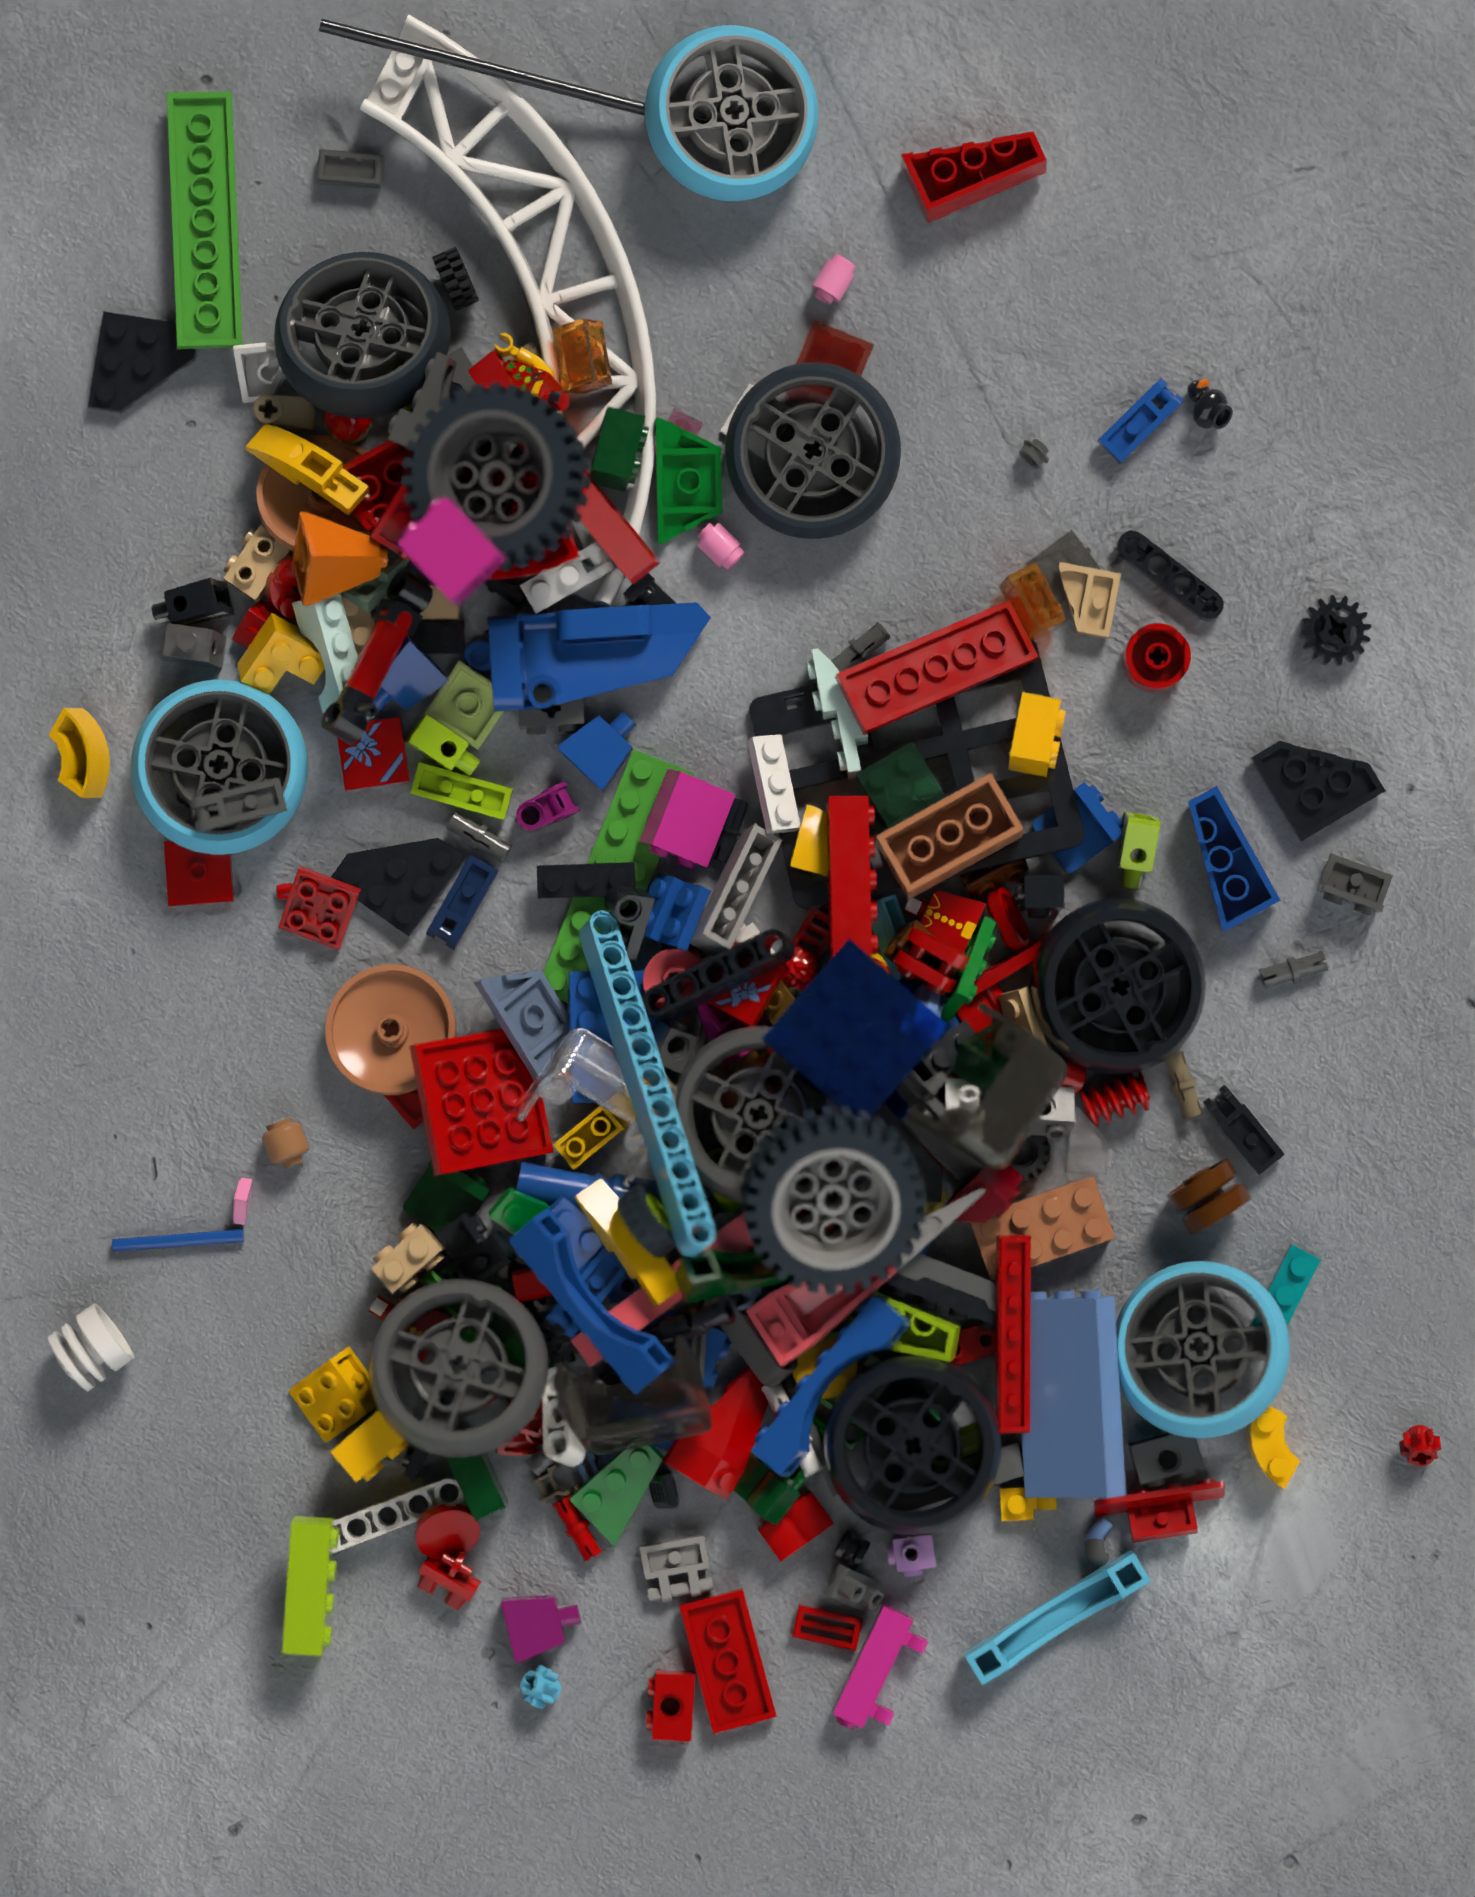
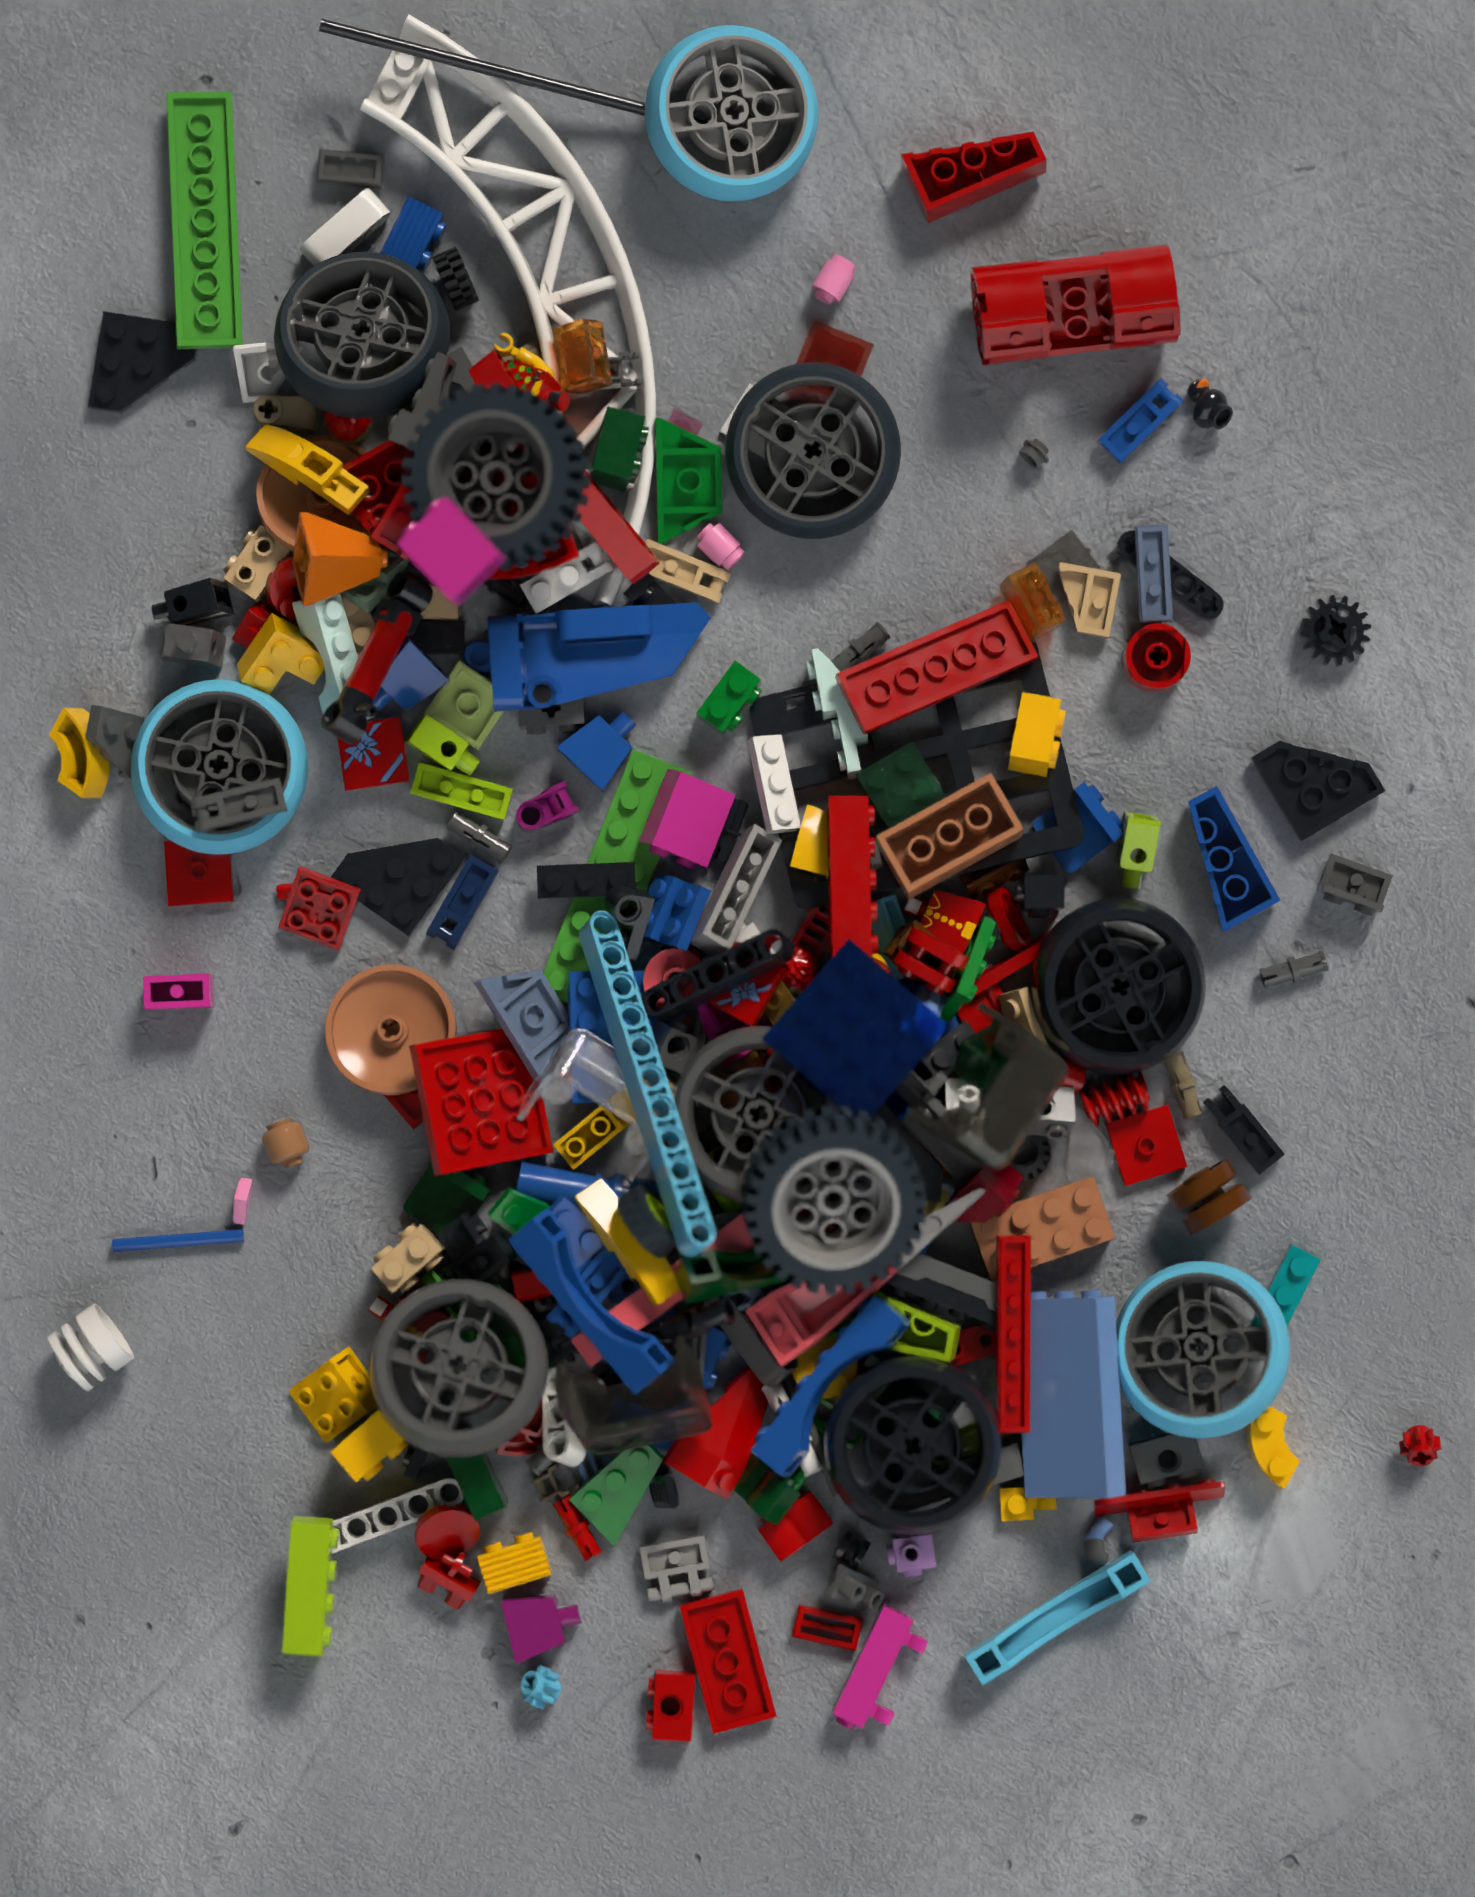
none -> dark grey wing [86,705,144,779]
none -> dark pink brick [143,974,214,1010]
none -> white beam [299,188,391,266]
none -> blue brick [380,197,447,271]
none -> yellow brick [477,1531,553,1594]
none -> dark grey piece [598,352,642,387]
none -> tan plate [646,539,731,604]
none -> green brick [696,661,762,736]
none -> red cylinder [971,244,1181,365]
none -> red plate [1105,1104,1187,1186]
none -> sand blue tile [1134,525,1173,625]

